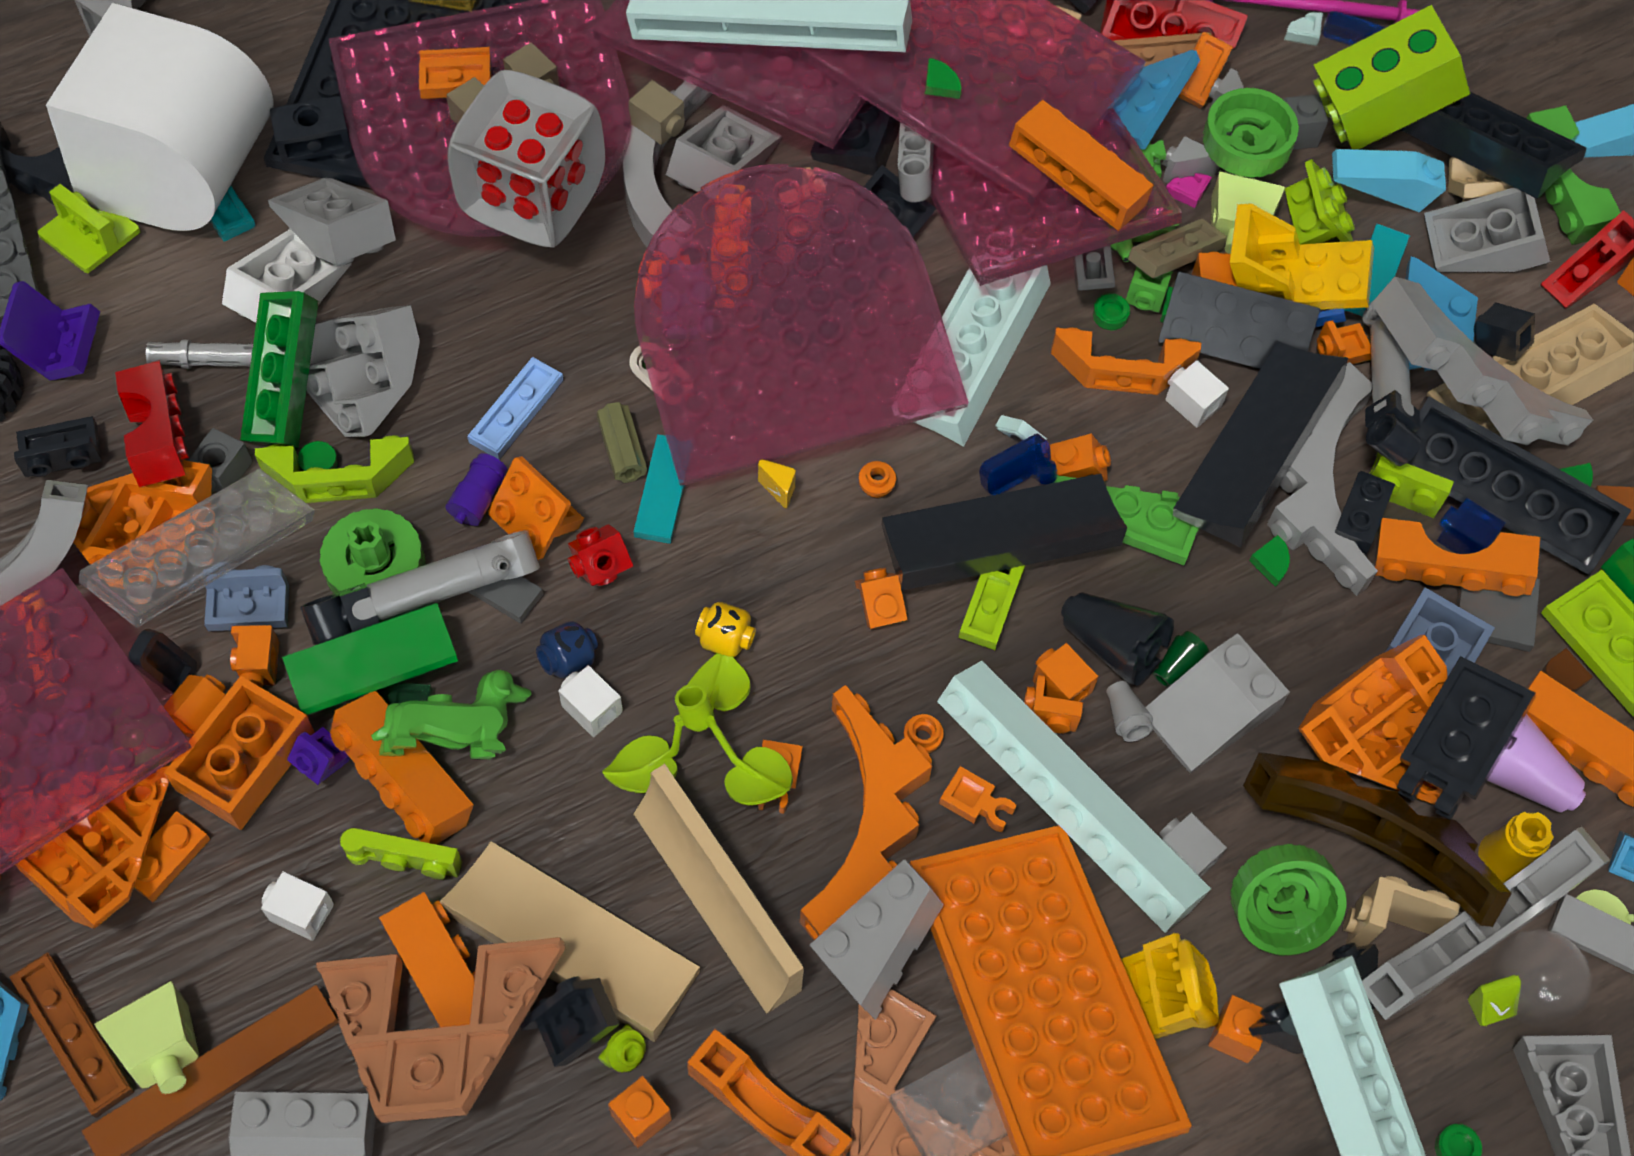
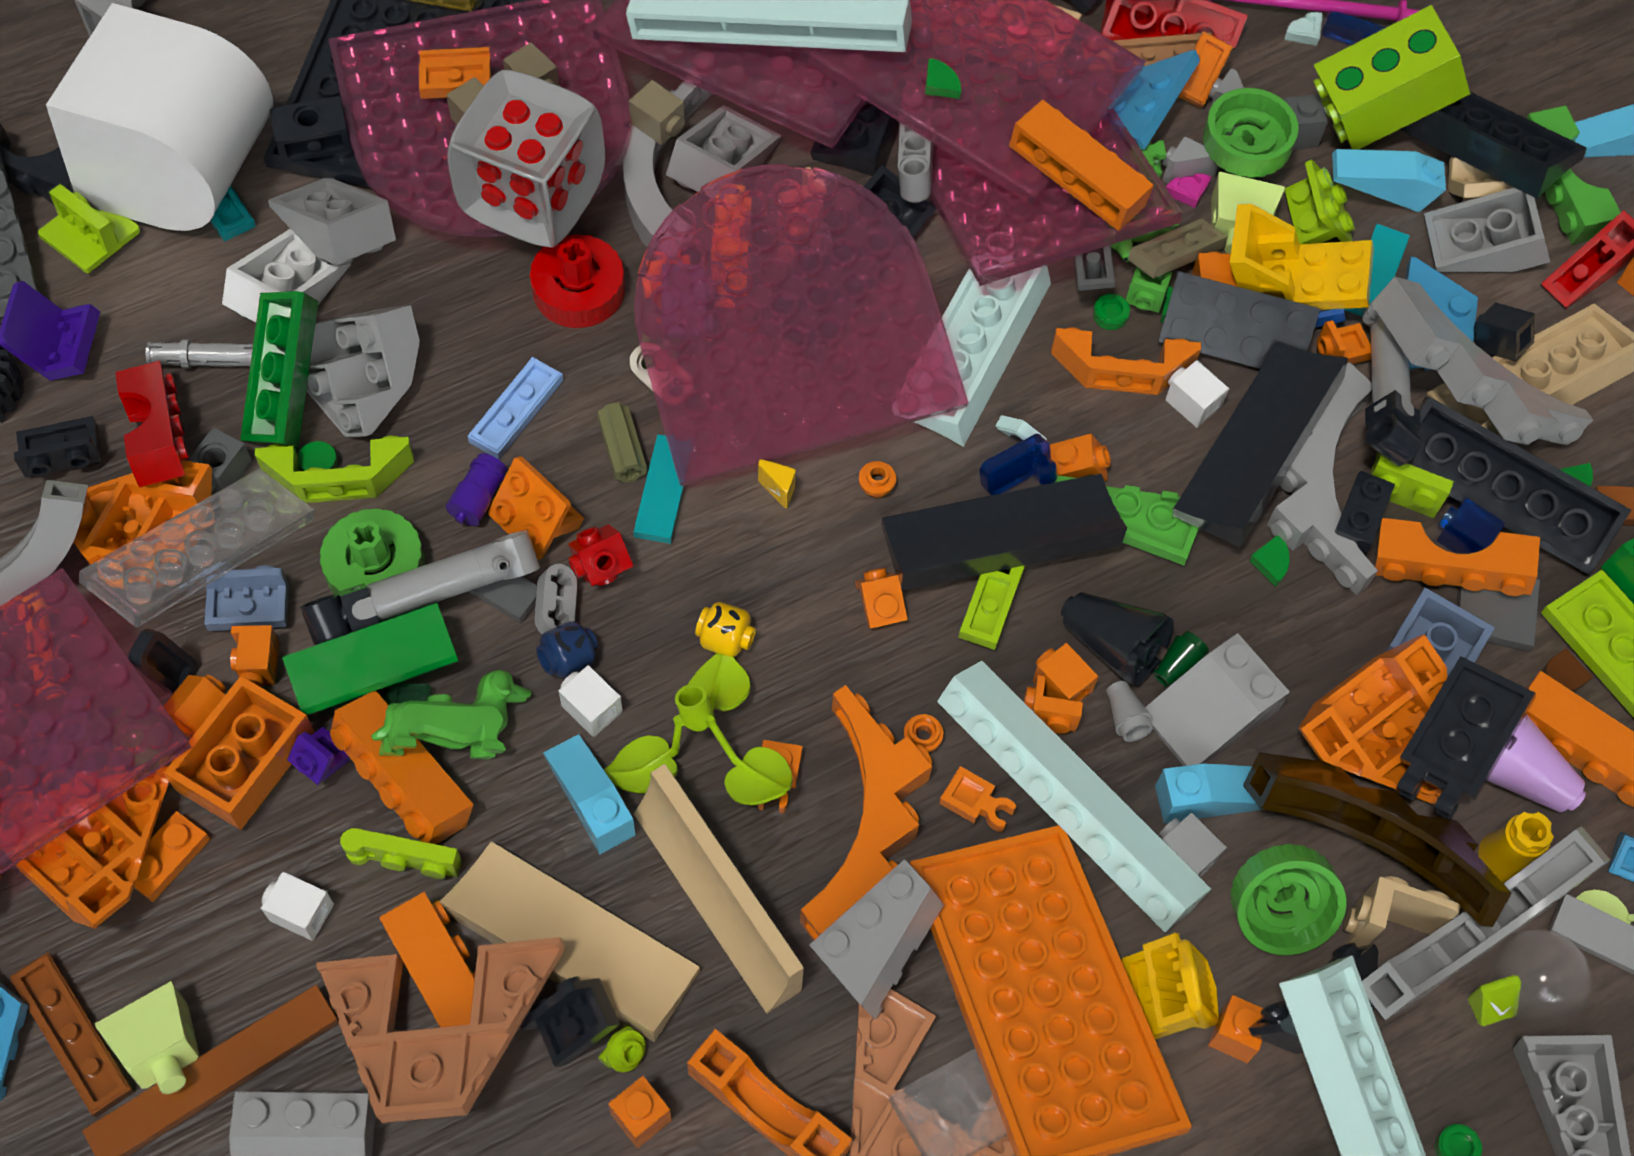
none -> red piece [530,234,625,328]
none -> light grey beam [534,564,577,634]
none -> medium azure slope [543,734,636,855]
none -> medium azure slope [1155,763,1264,823]

